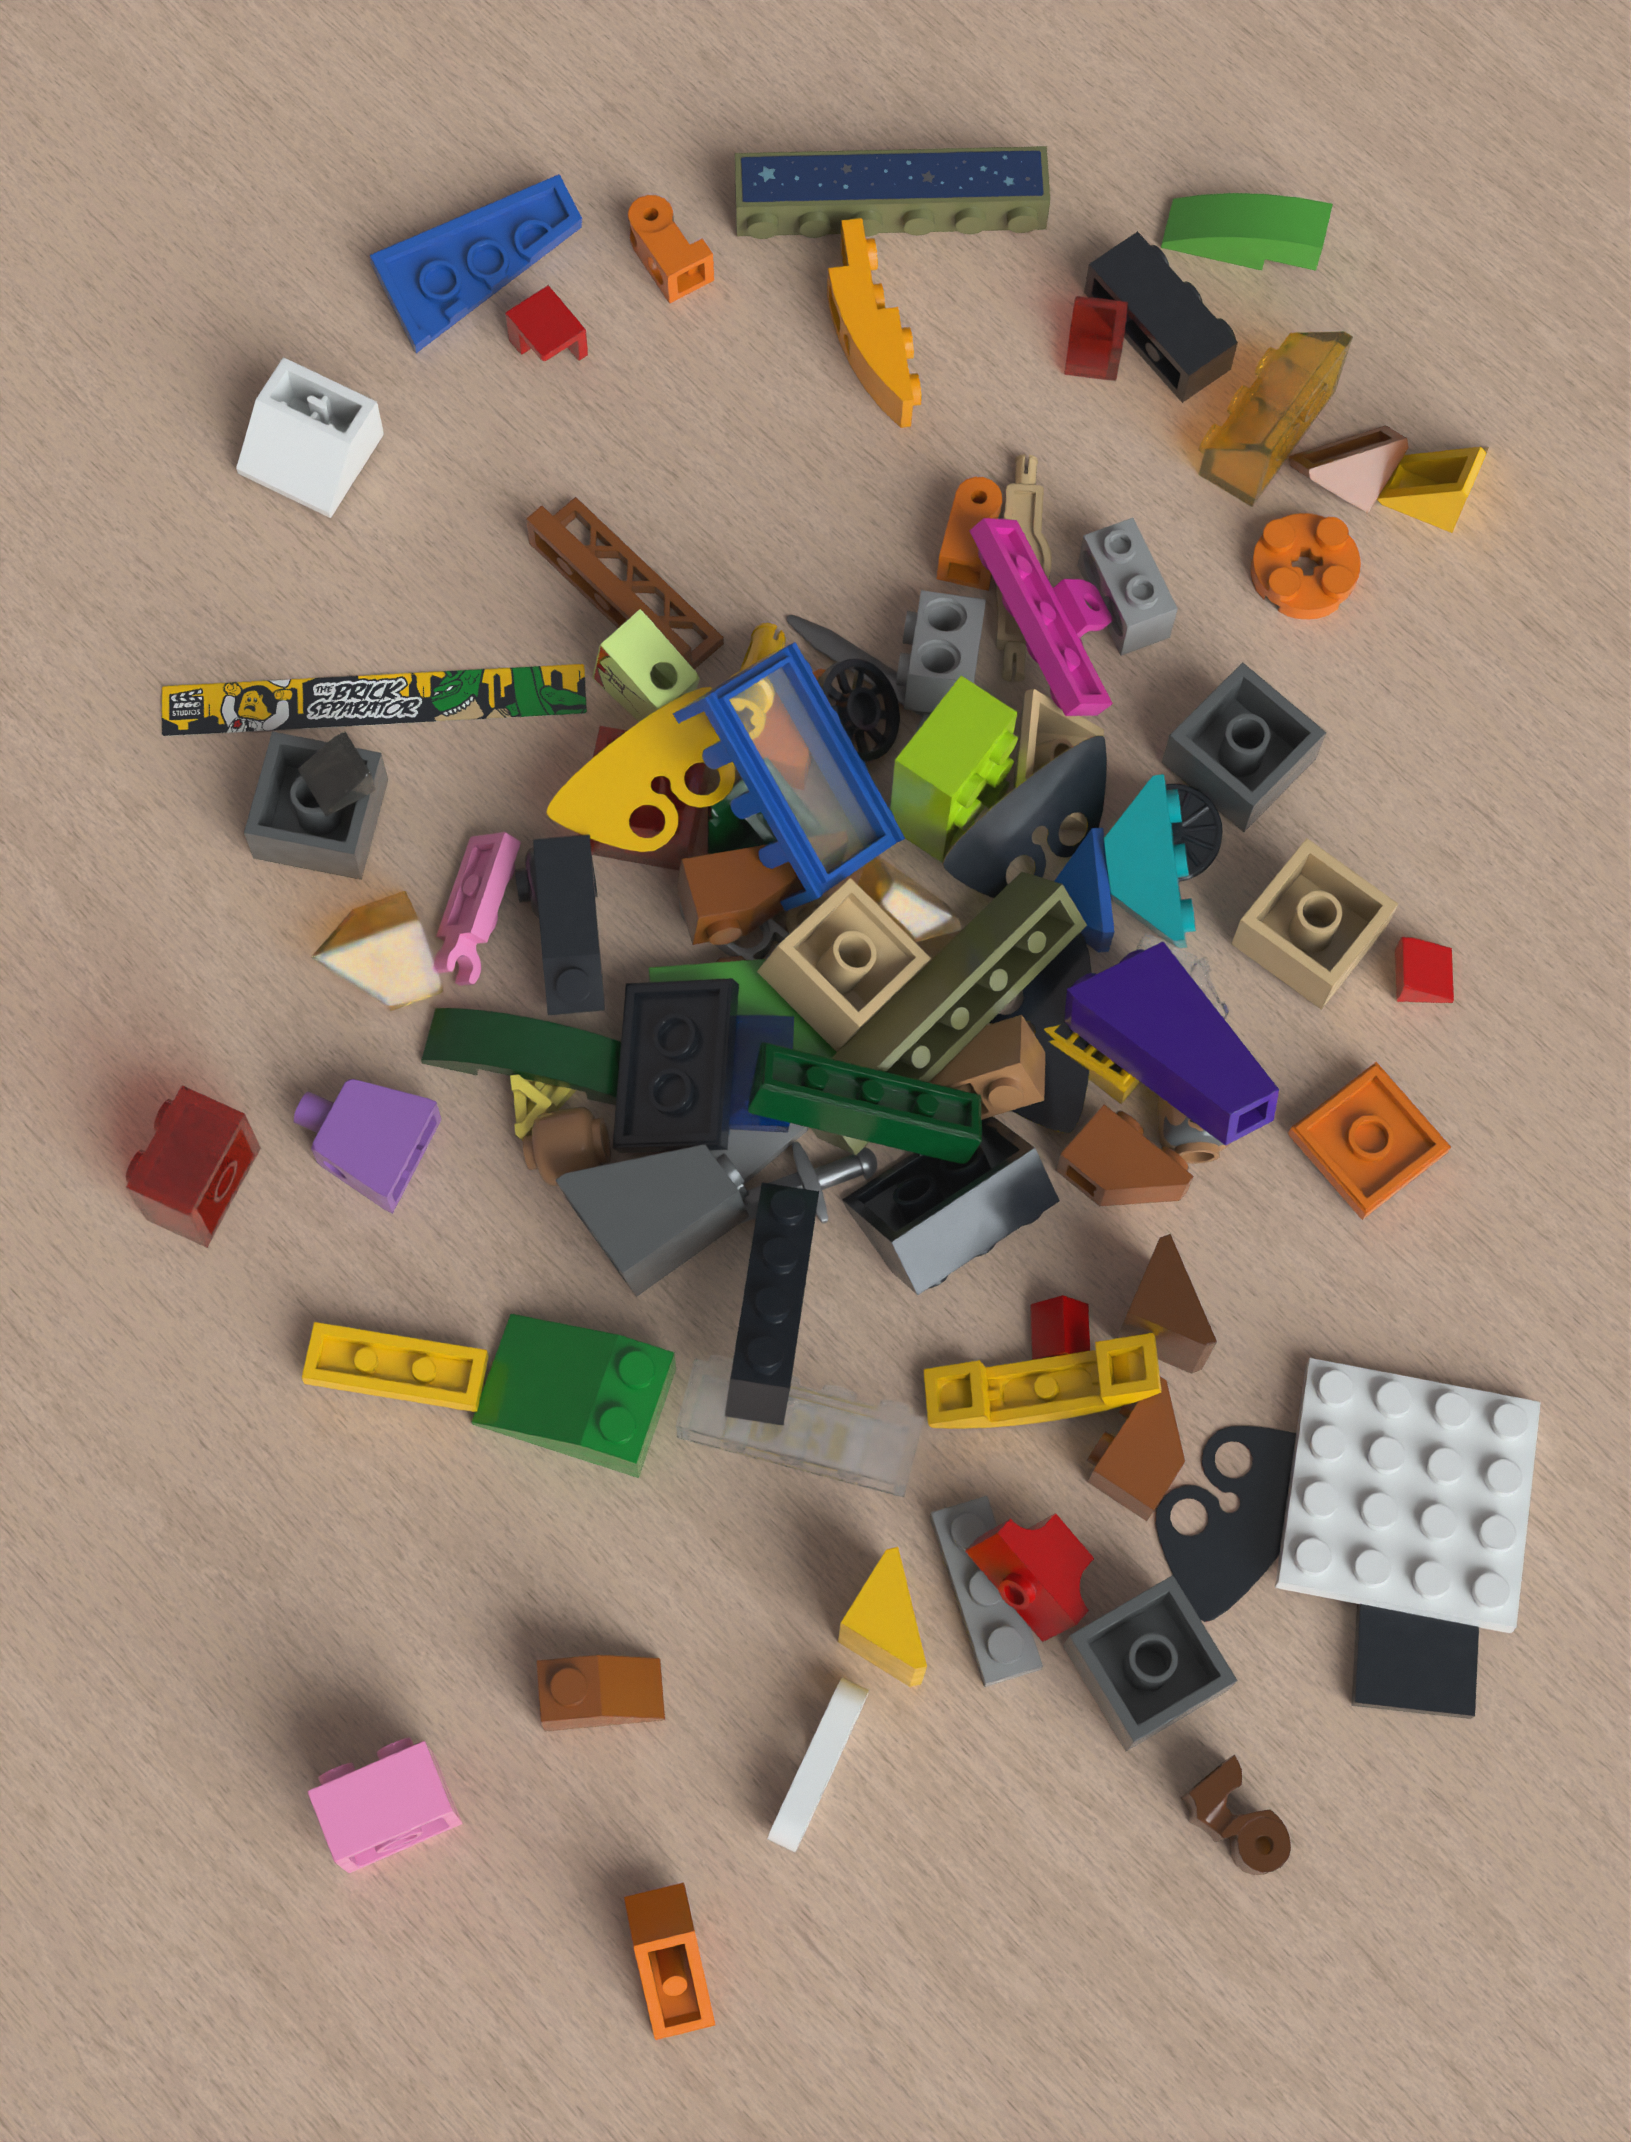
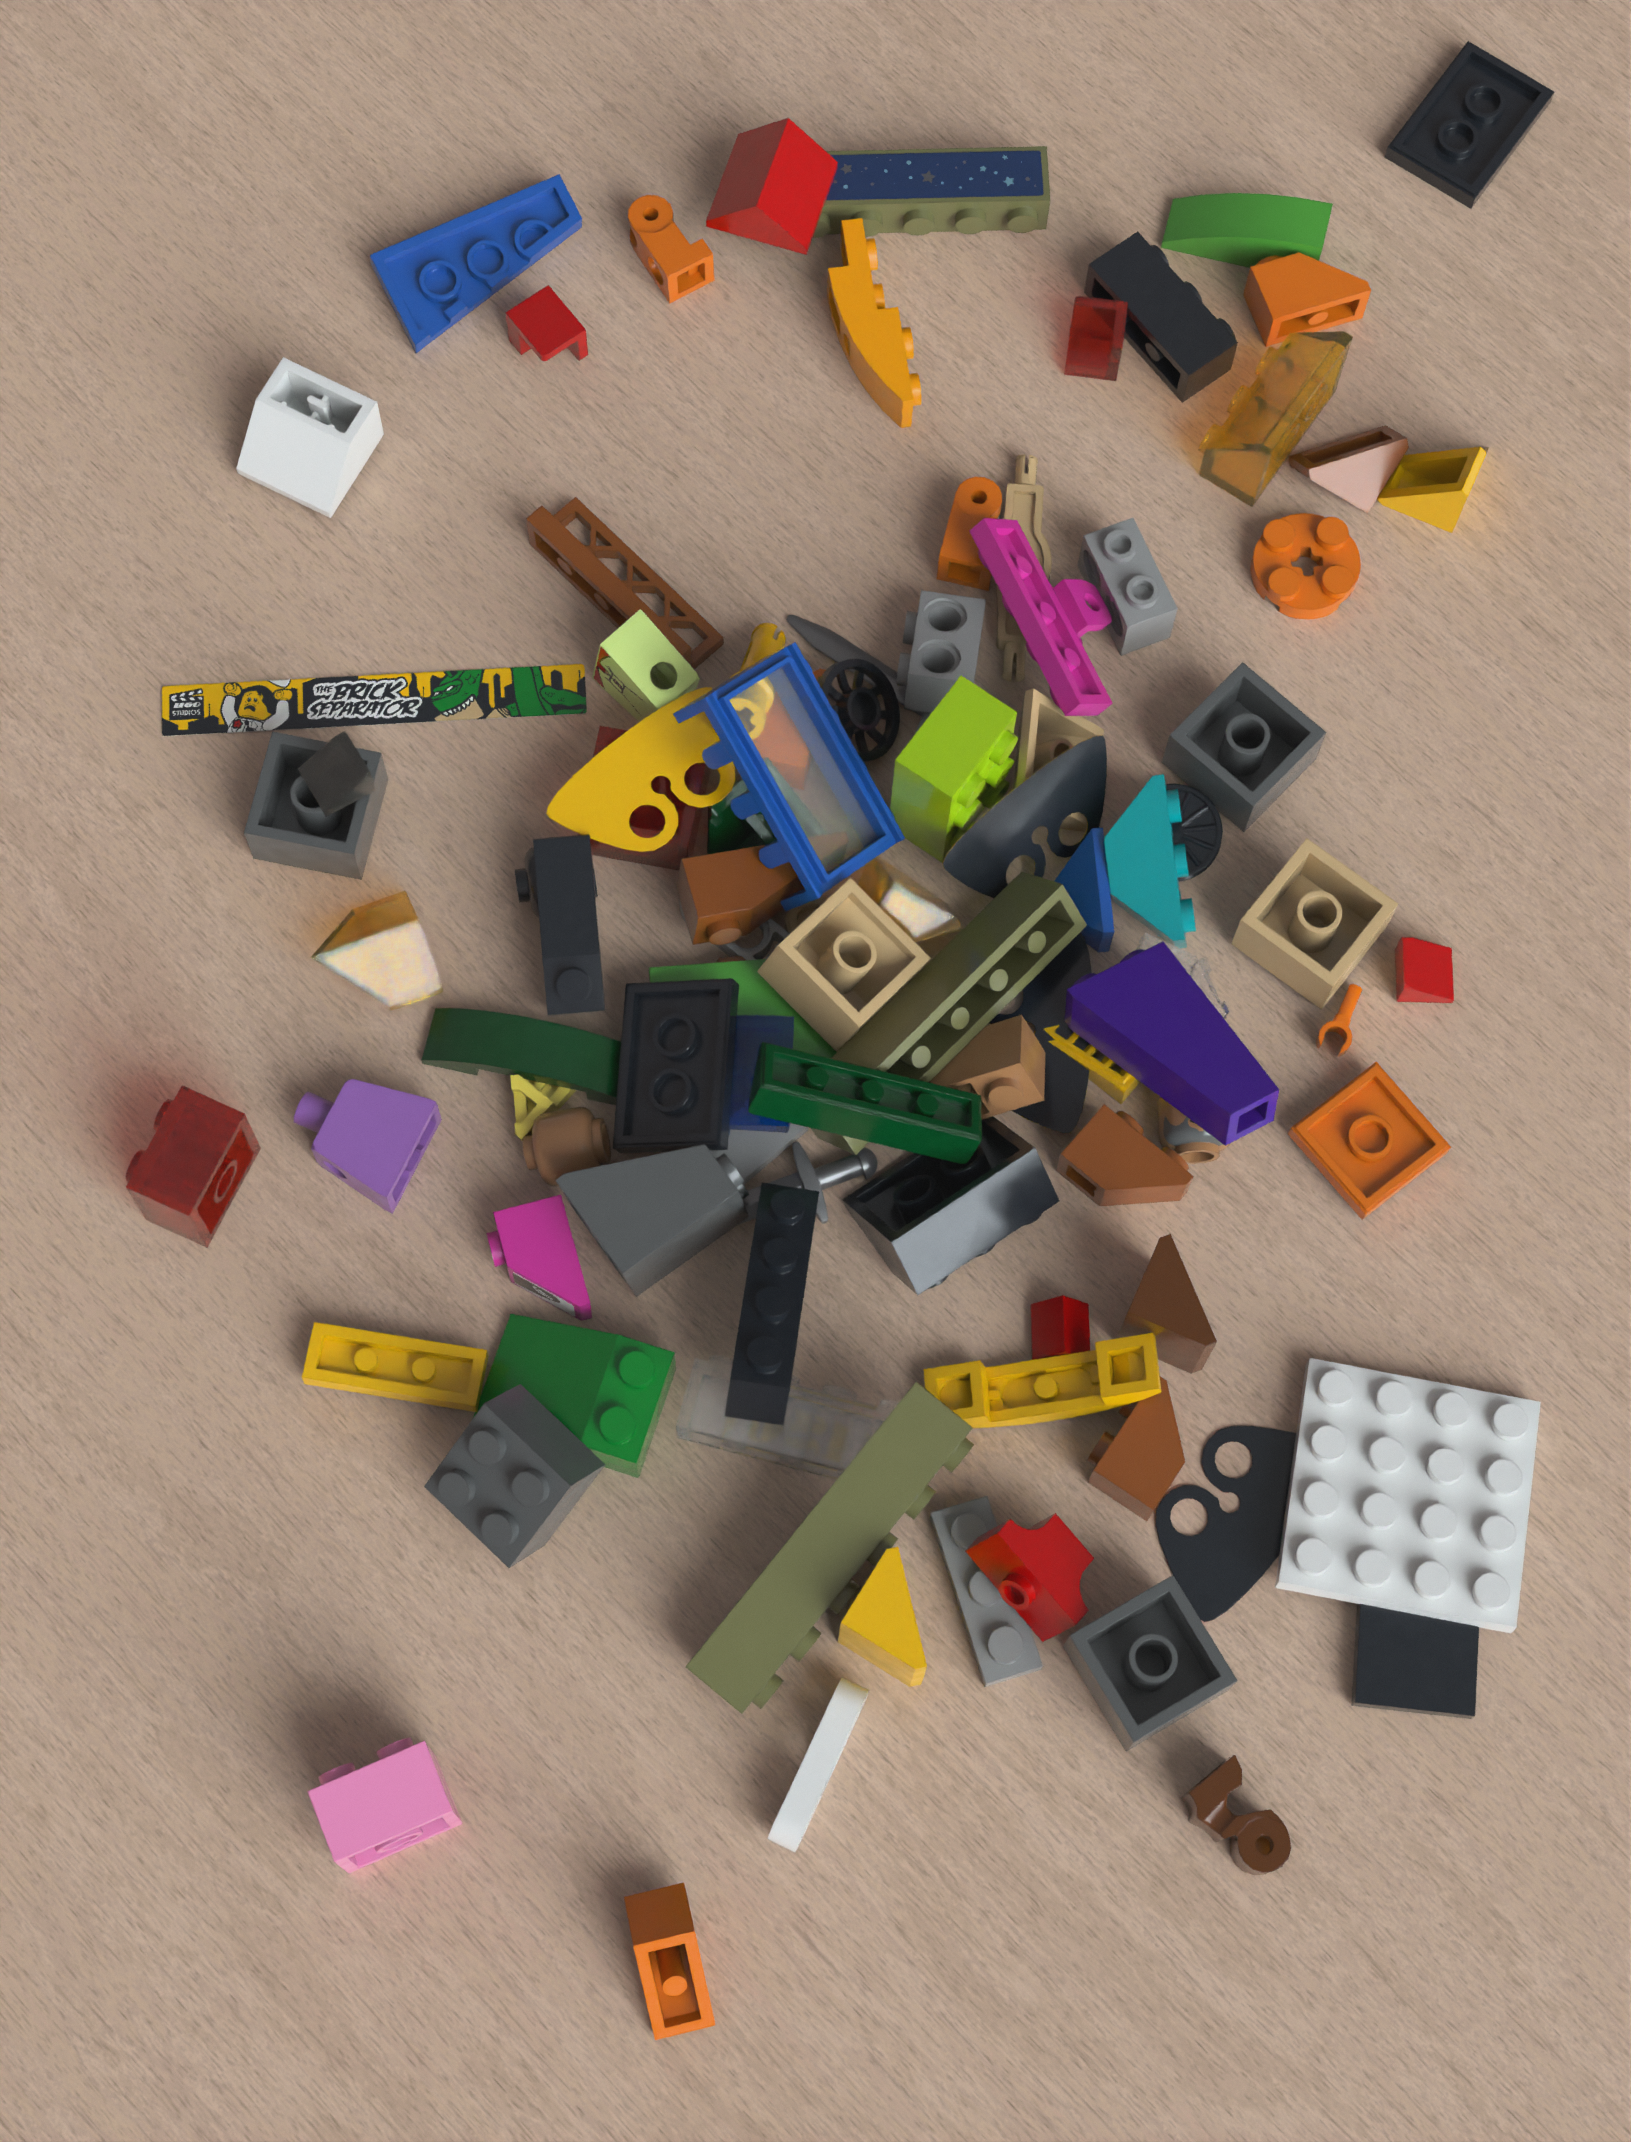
bright pink plate [433,832,521,986] -> none
dark orange slope [537,1655,665,1732] -> none
none -> dark grey brick [424,1384,606,1568]
none -> dark pink slope [486,1194,592,1321]
none -> olive brick [686,1381,974,1714]
none -> red slope [706,118,838,255]
none -> orange slope [1243,252,1371,347]
none -> orange hand [1316,984,1362,1057]
none -> black tile [1385,41,1554,209]

